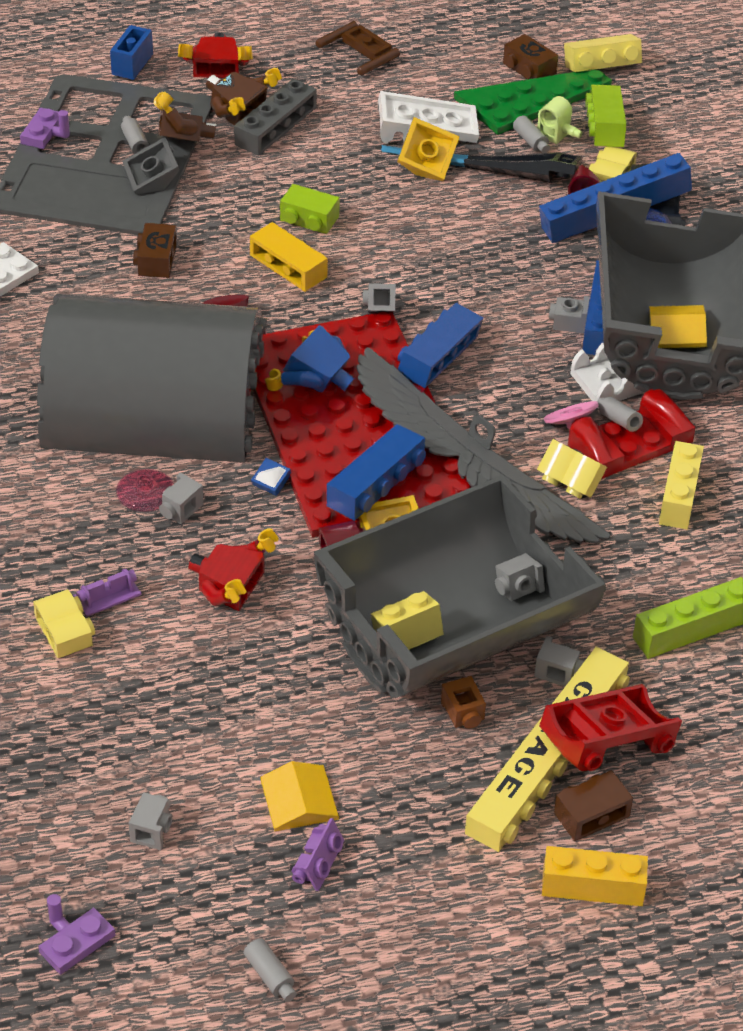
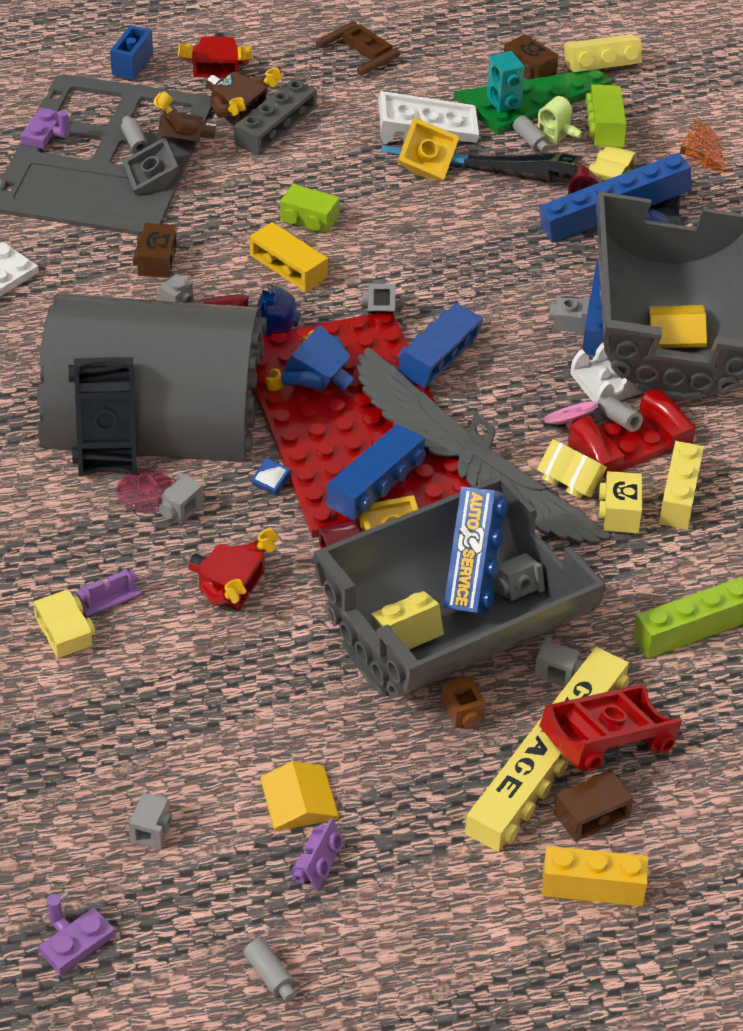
none -> black piece [69,357,137,476]
none -> light grey brick [159,274,194,303]
none -> clear blue cylinder [257,283,301,337]
none -> blue brick [443,486,508,615]
none -> teal brick [486,51,525,113]
none -> light yellow brick [598,471,642,534]
none -> clear orange slope [680,119,726,174]

